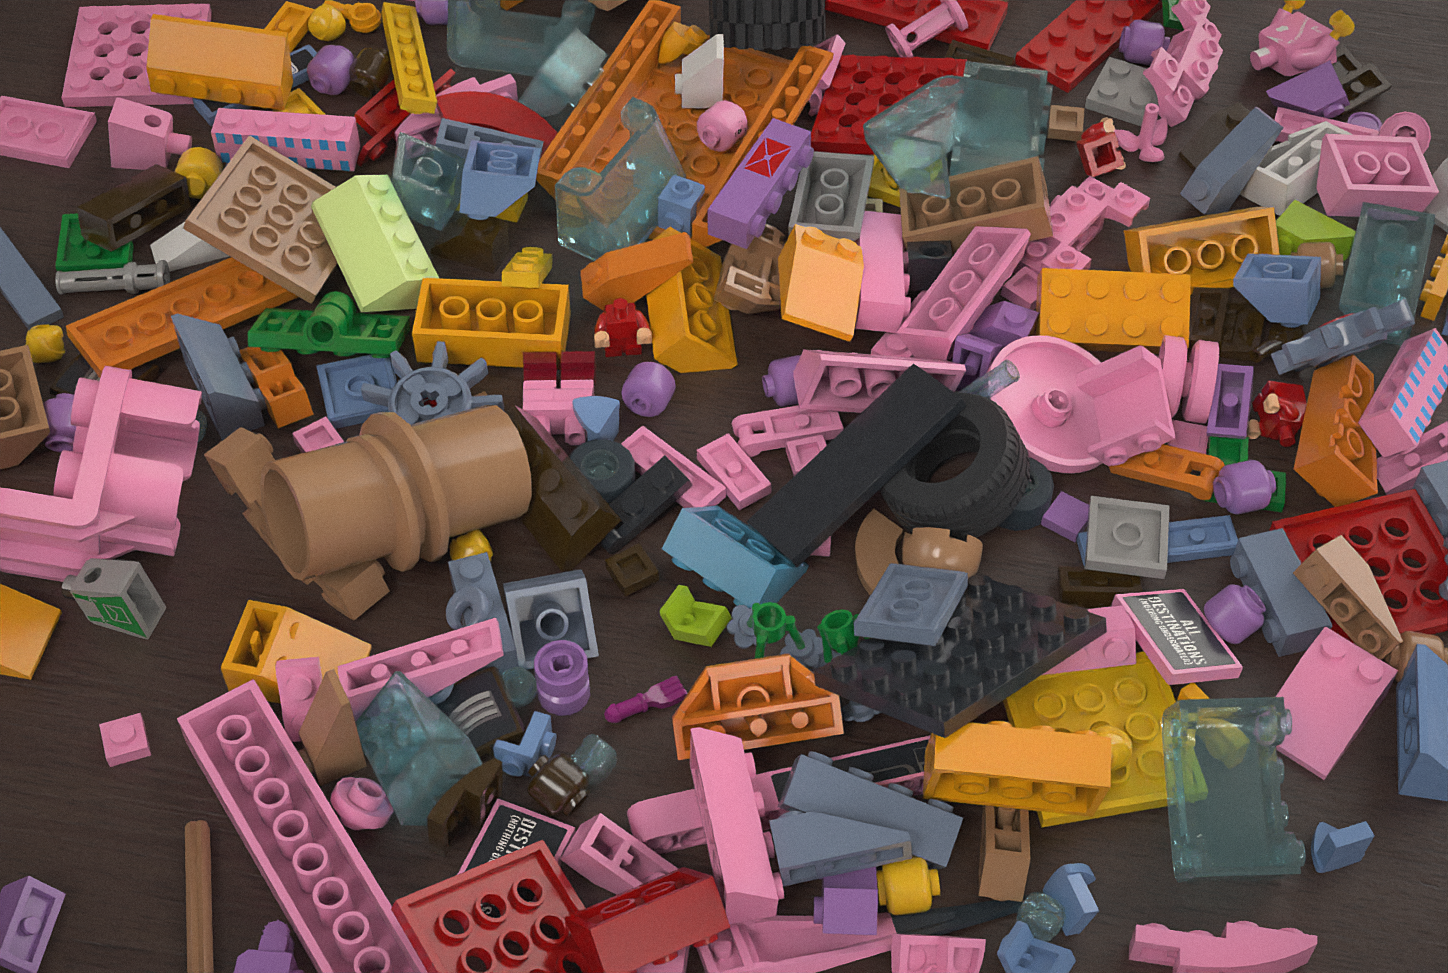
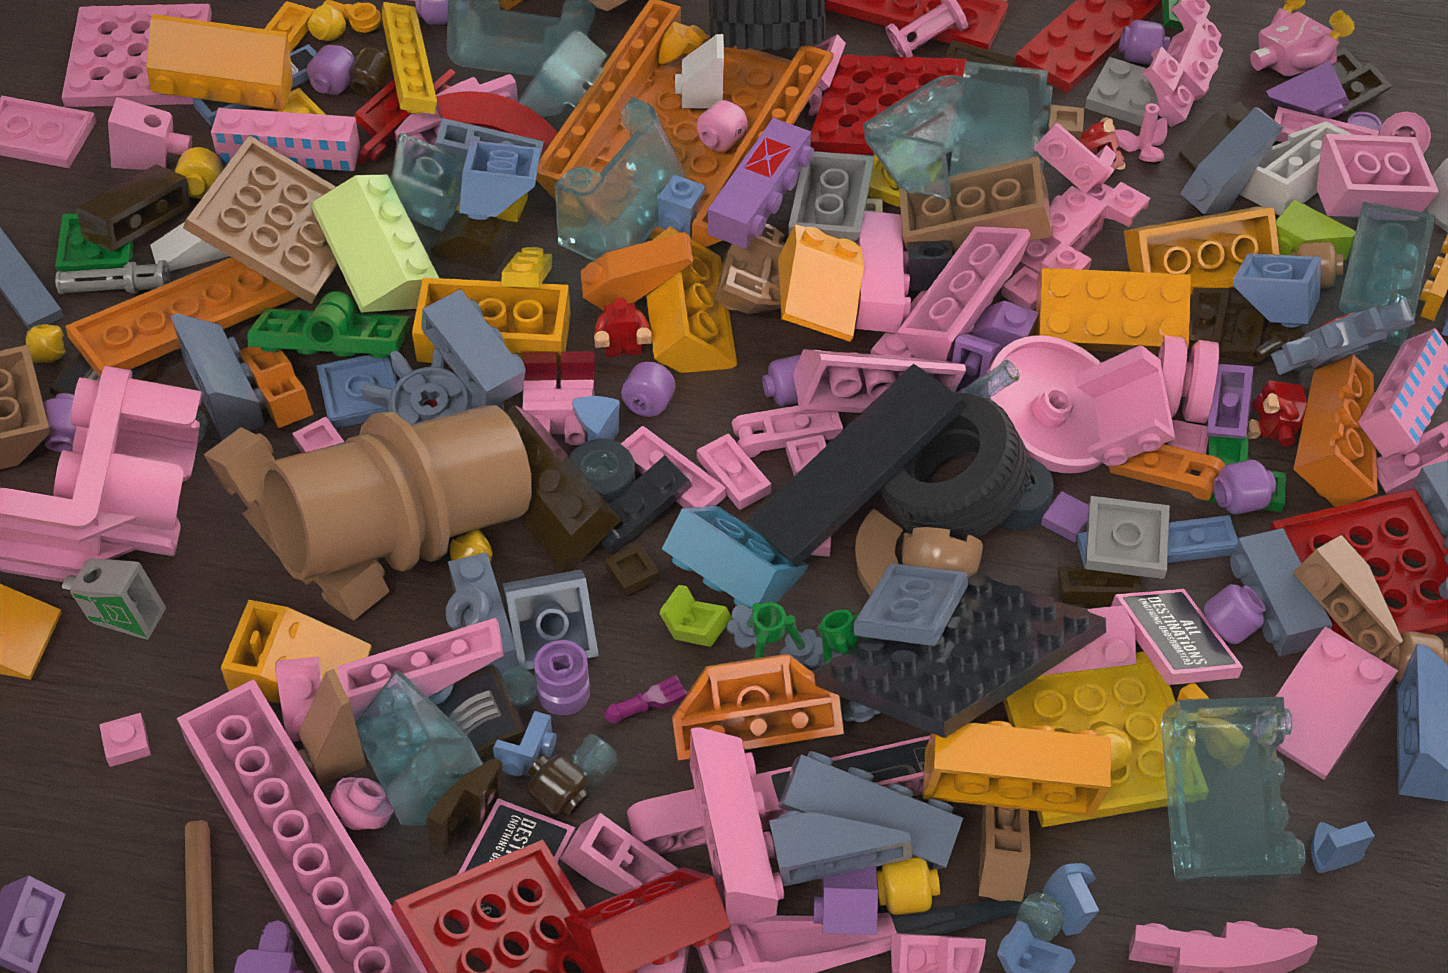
none -> sand blue brick [422,289,526,406]
none -> bright pink bracket [1034,123,1116,194]

